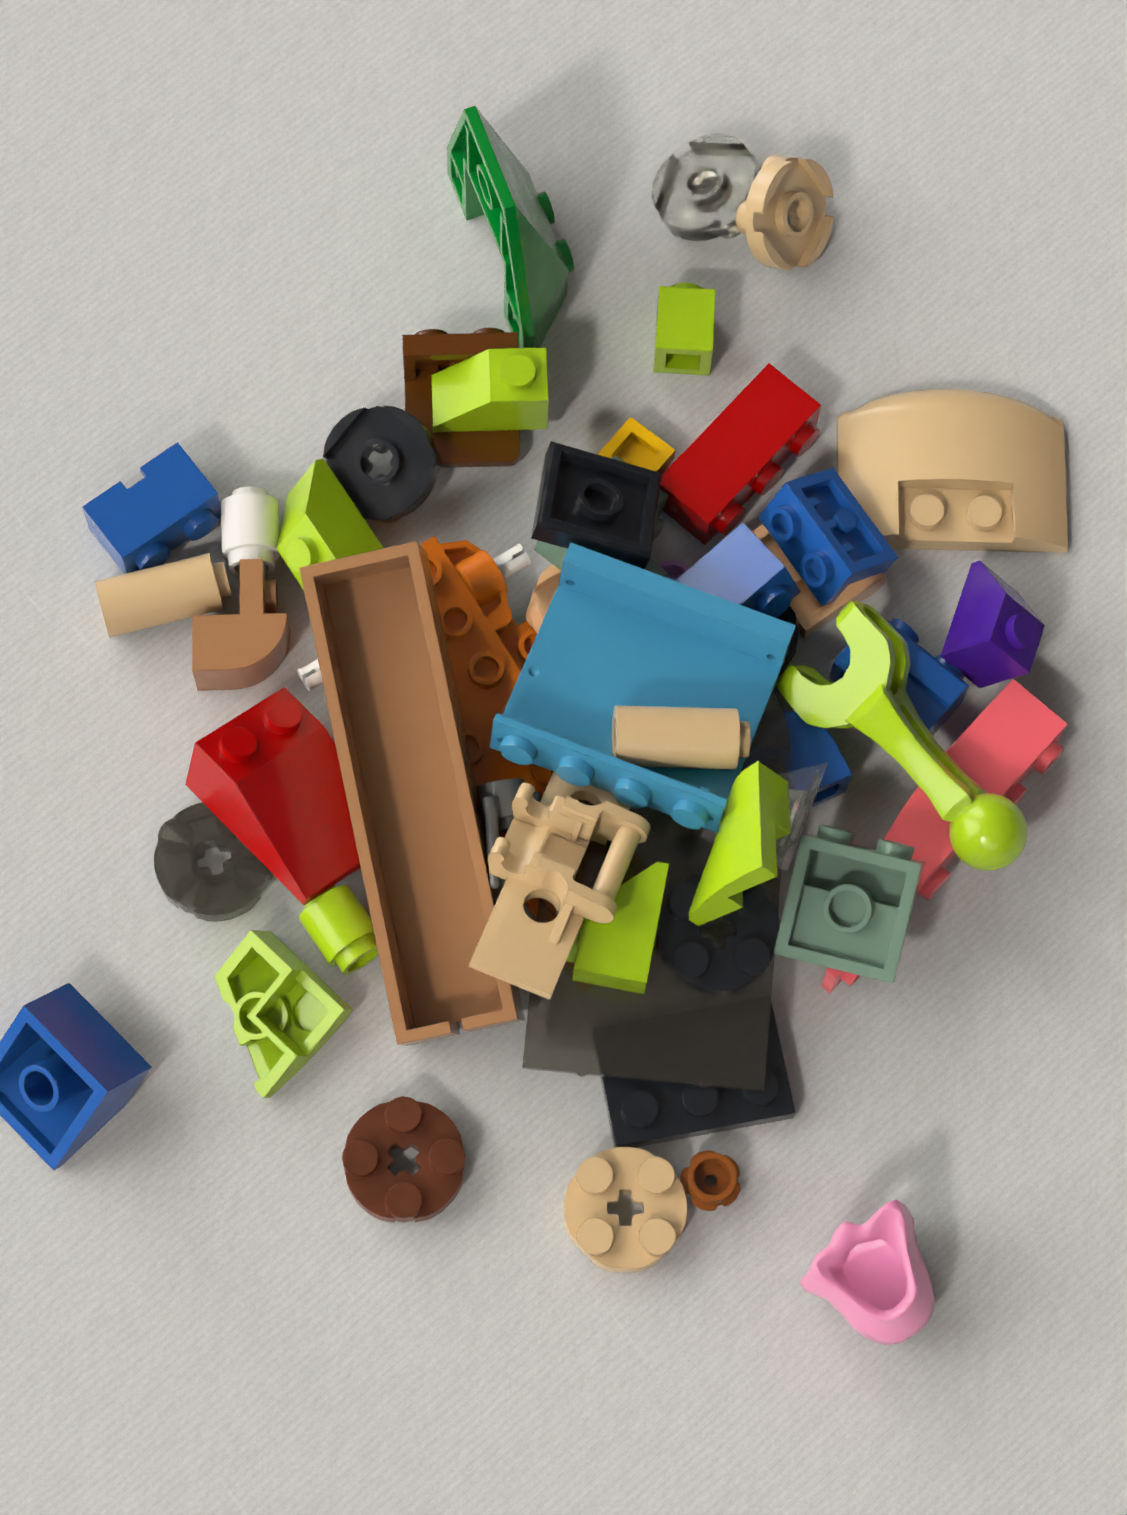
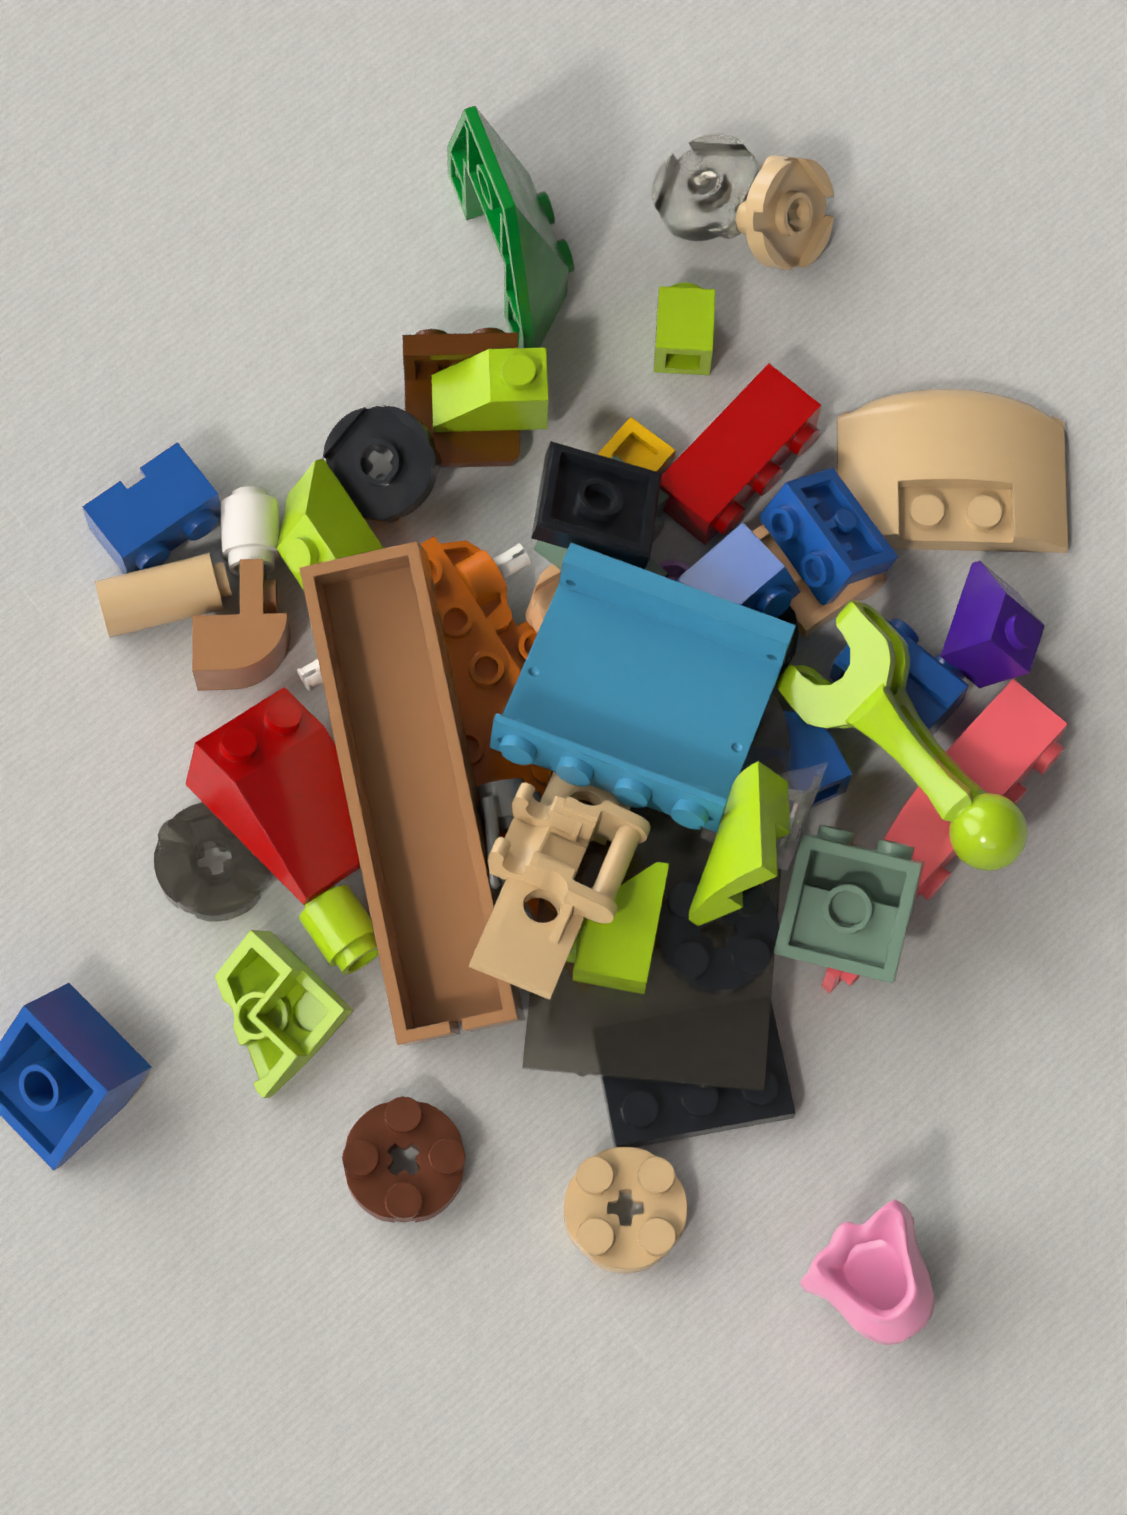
tan brick [611,705,751,769] -> none
dark orange plate [680,1150,741,1211] -> none

